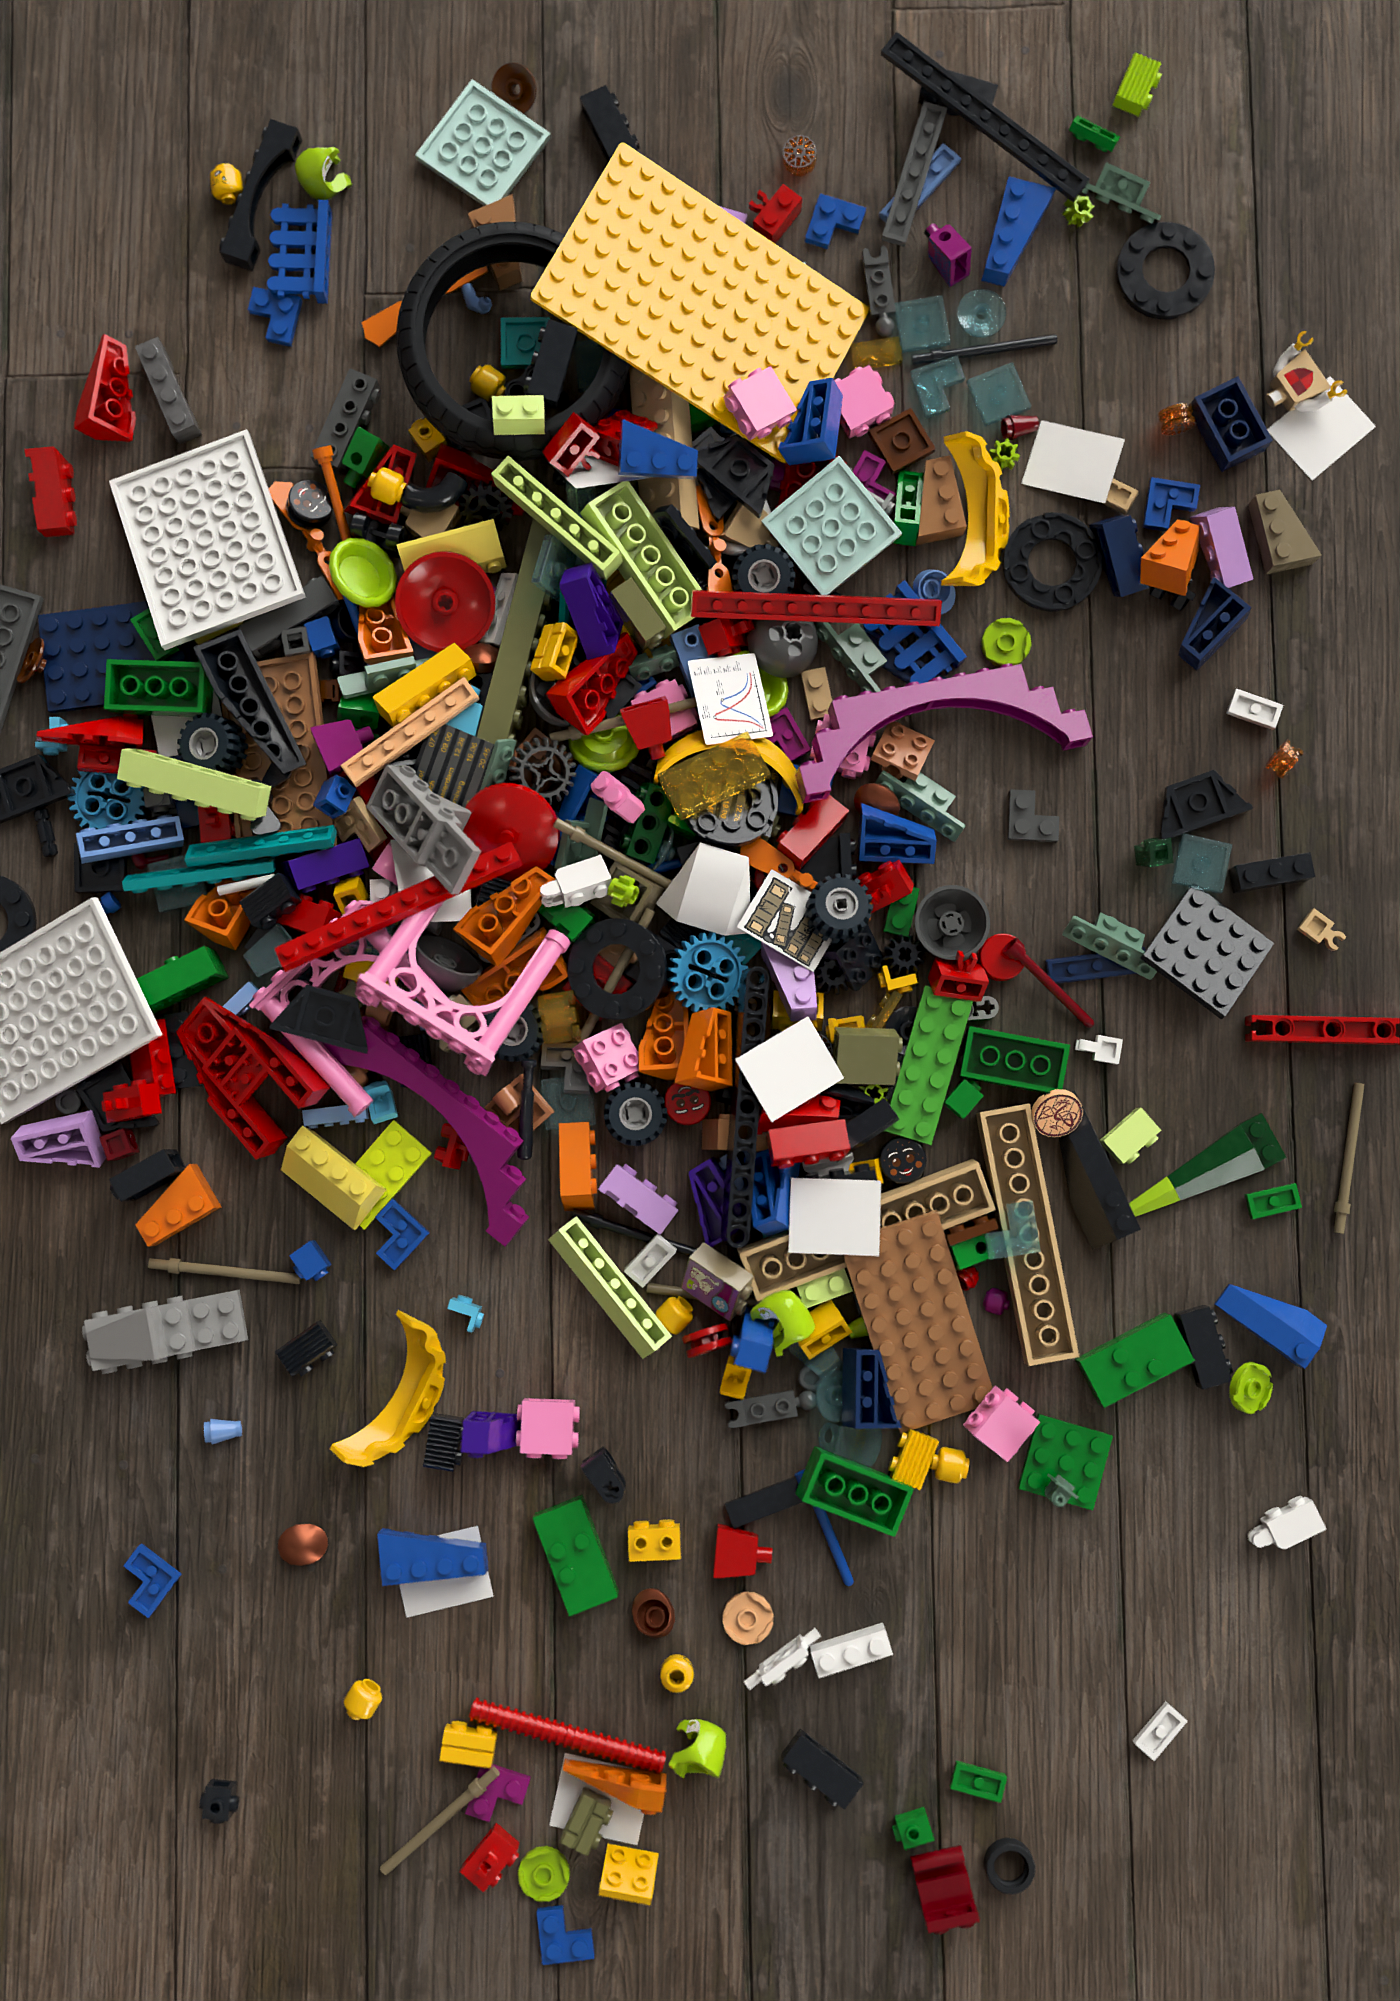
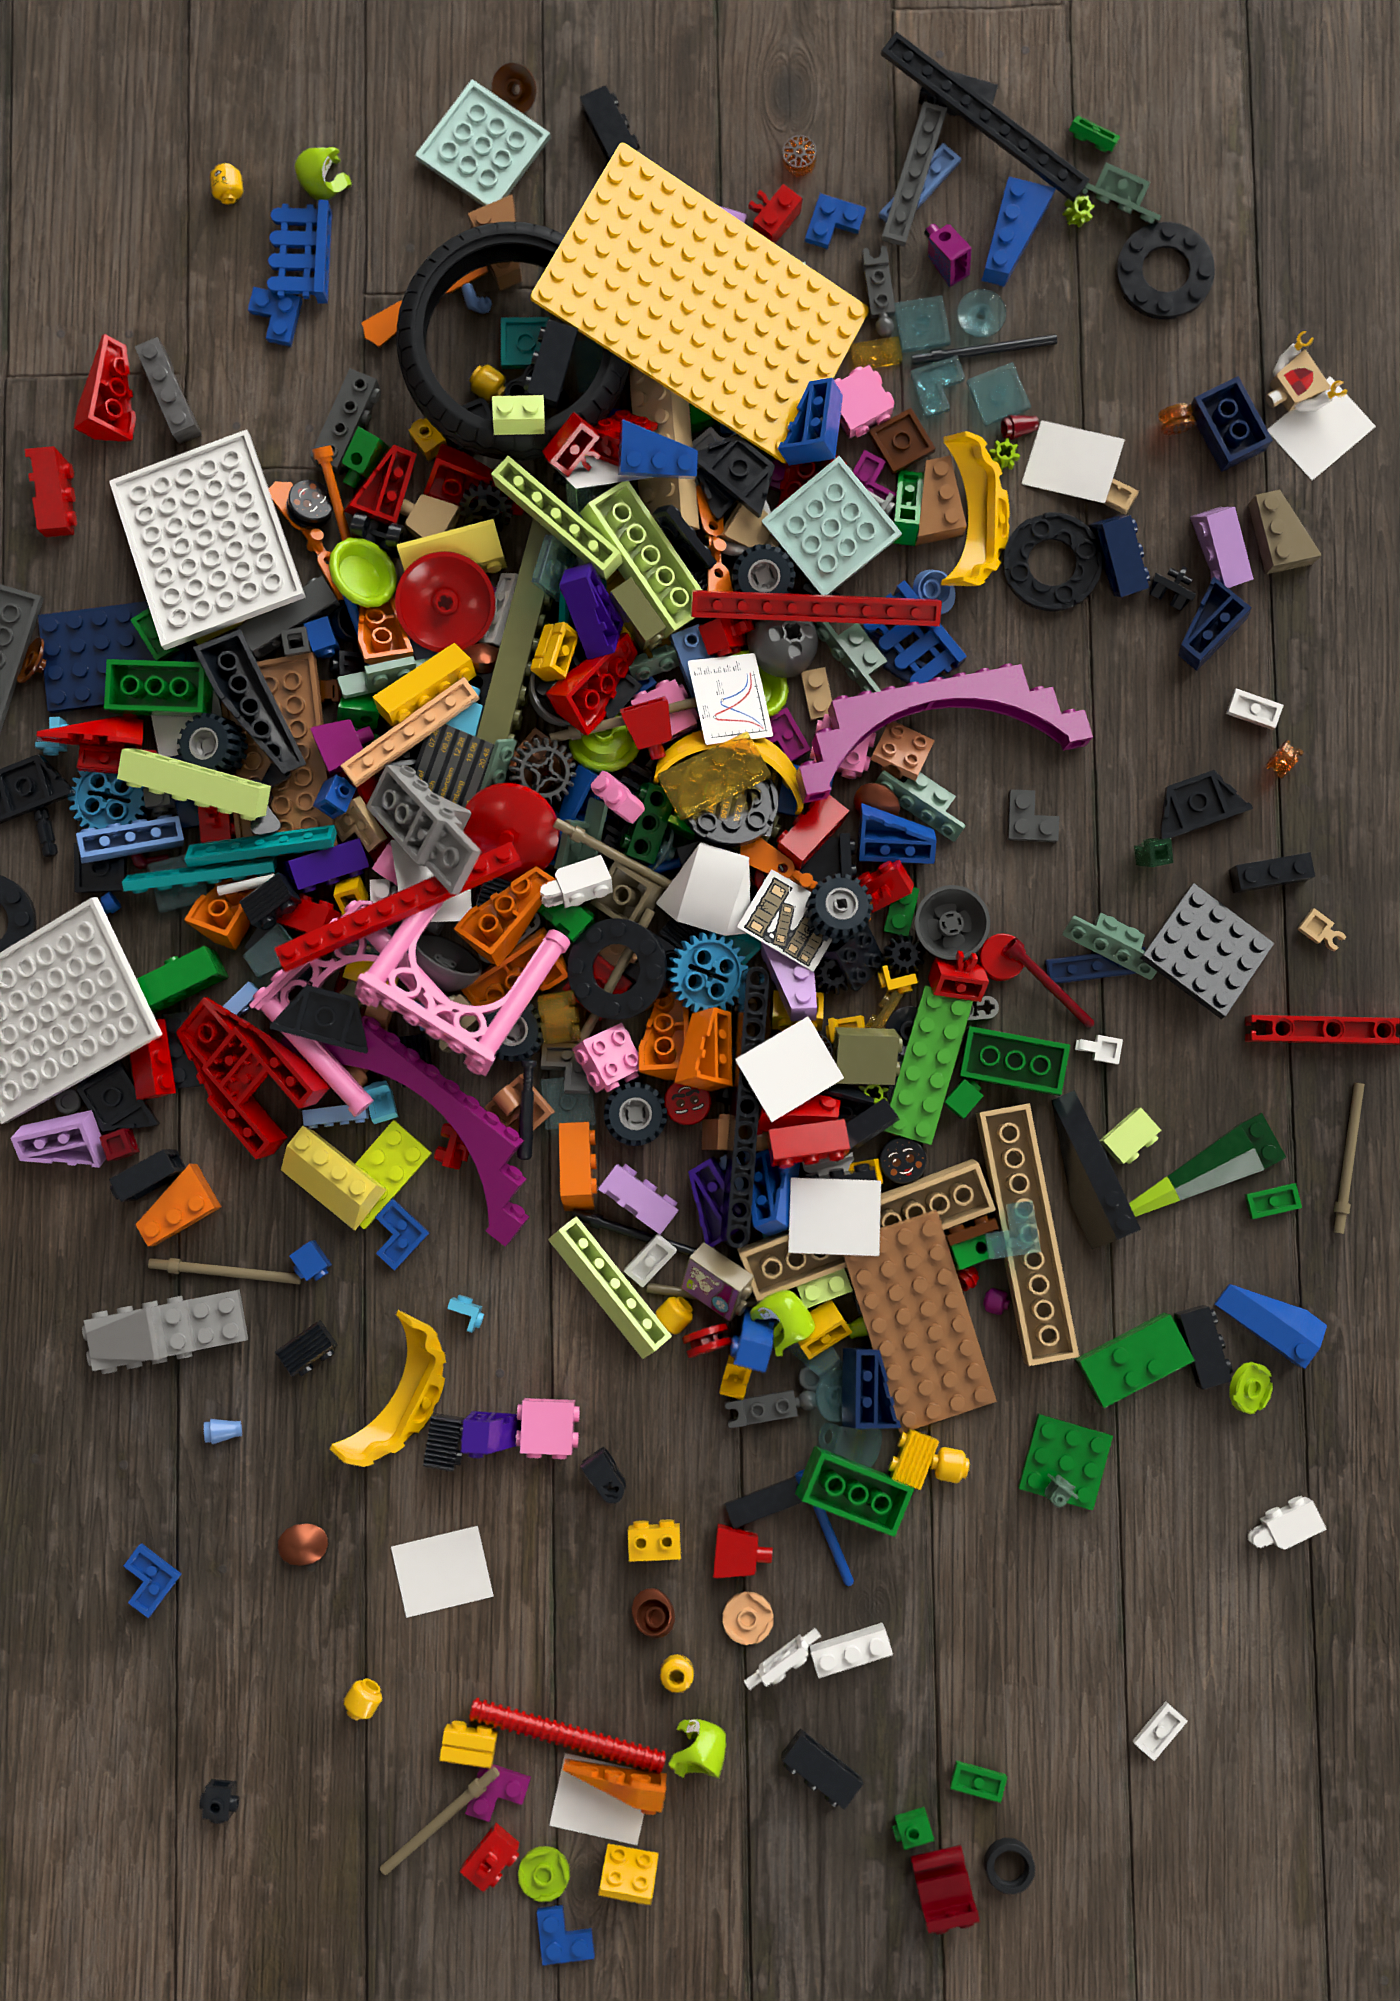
red brick [101,1079,162,1123] -> none
black arch [219,119,303,272] -> none
yellow head [367,467,407,505] -> none
blue wedge [377,1528,489,1586] -> none
black cylinder [401,472,468,513] -> none
green brick [533,1494,619,1616] -> none
olive brick [560,1787,613,1856] -> none
lime gear [608,875,639,907] -> none
bright pink brick [723,366,797,441] -> none
bright pink brick [963,1385,1040,1462] -> none
lime tile [981,618,1031,667] -> none
light nougat tile [1032,1089,1083,1137] -> none
lime brick [1112,52,1162,116] -> none
orange wedge [1140,520,1200,596] -> none
blue plate [1142,477,1200,531] -> none
clear light blue plate [1172,833,1232,894] -> none

